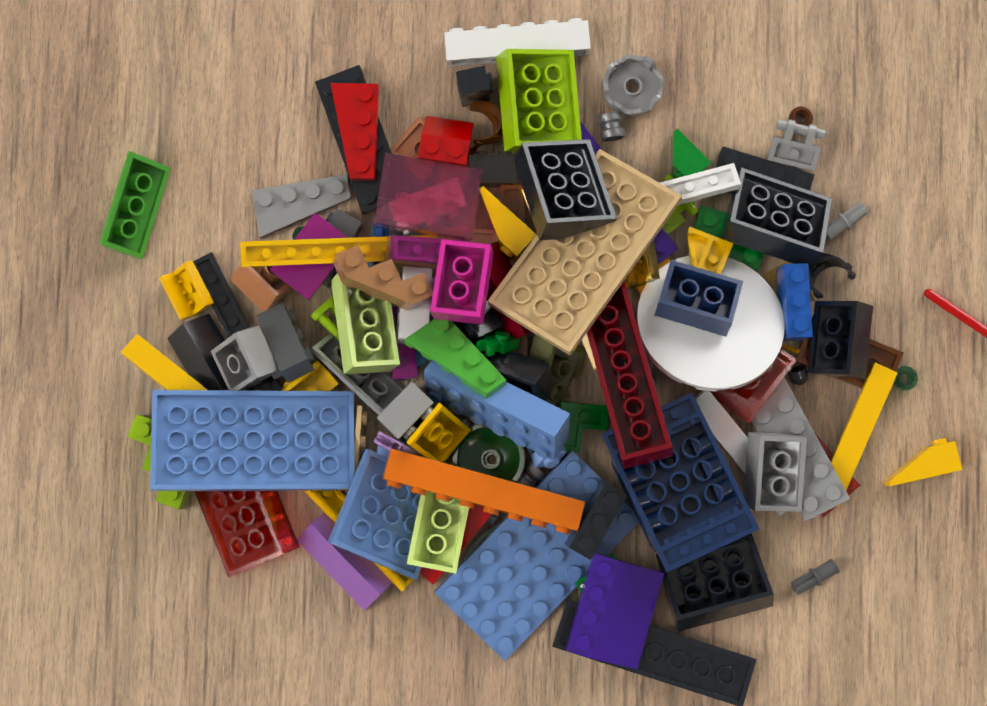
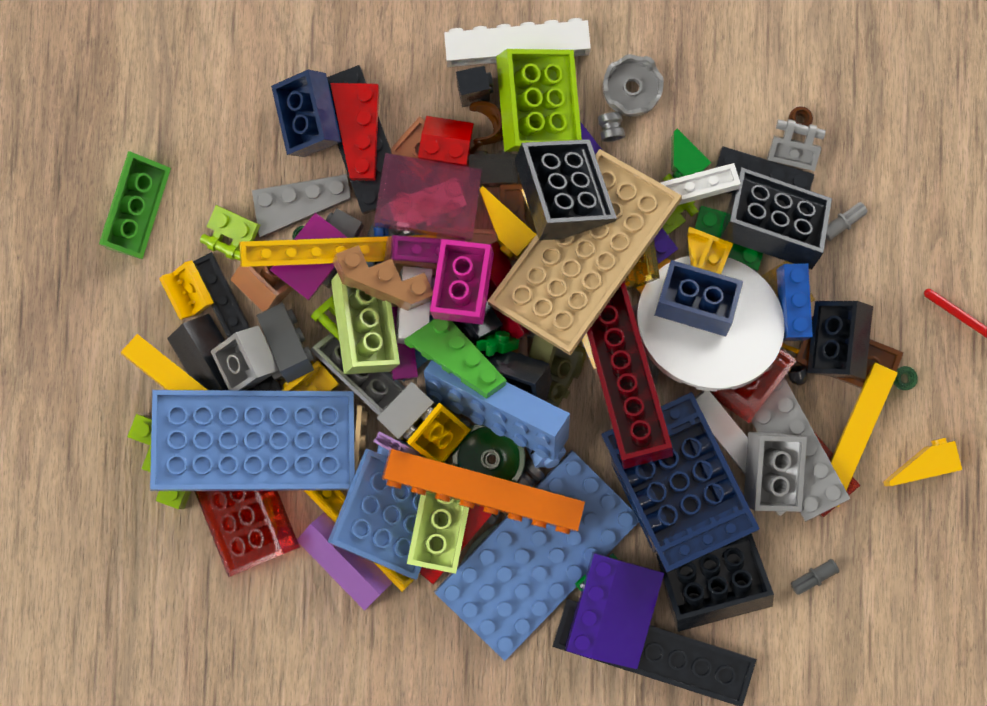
green plate [559,401,609,453] -> none
black brick [565,479,628,560] -> none
black helmet [809,253,856,299] -> none
none -> lime plate [200,205,261,261]
none -> dark blue brick [271,69,342,157]

